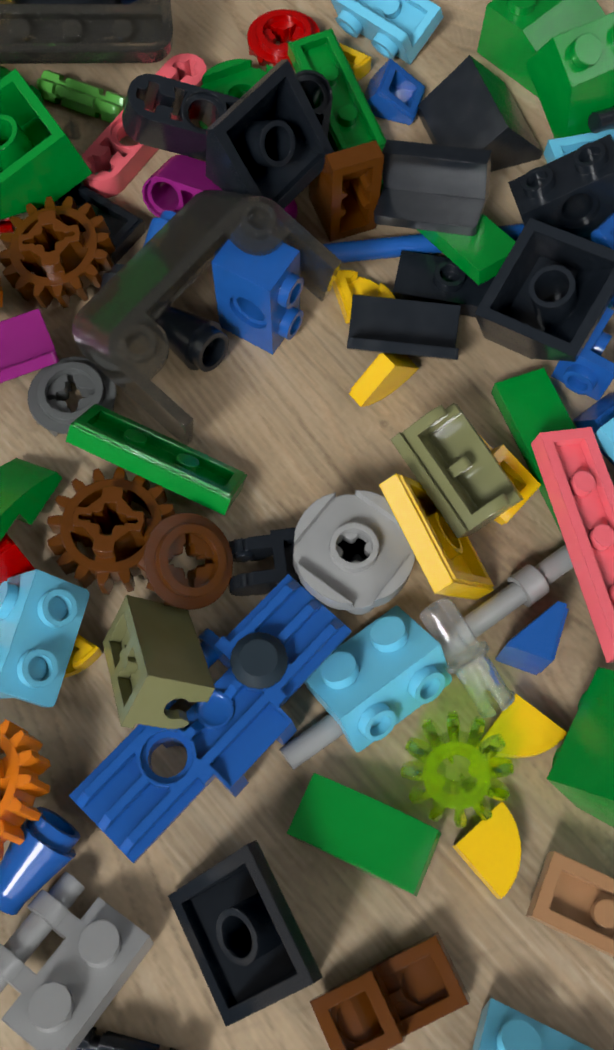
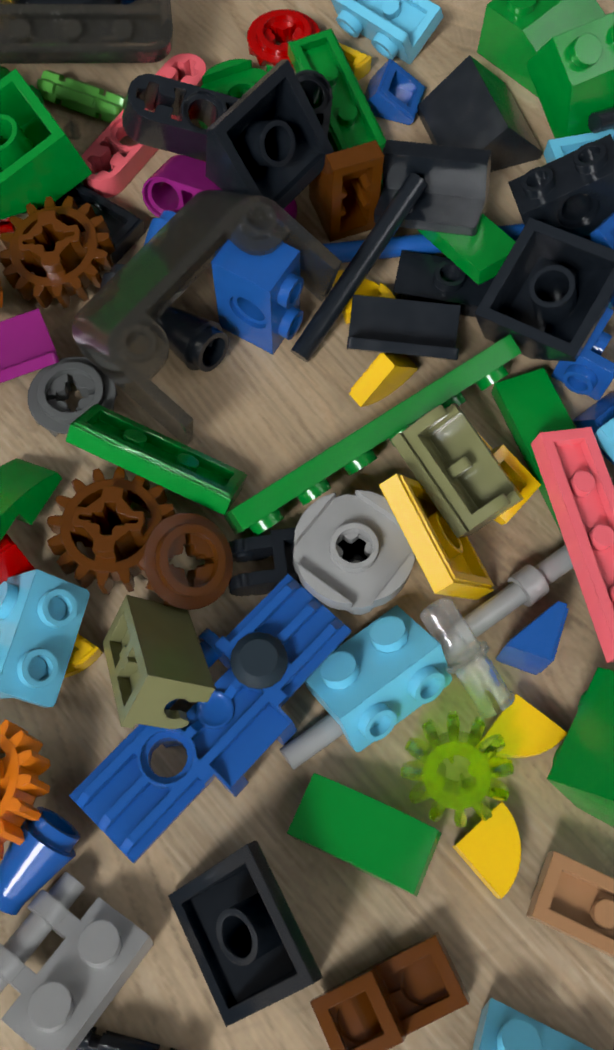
none -> green plate [224,334,522,536]
none -> black bar [291,173,427,362]

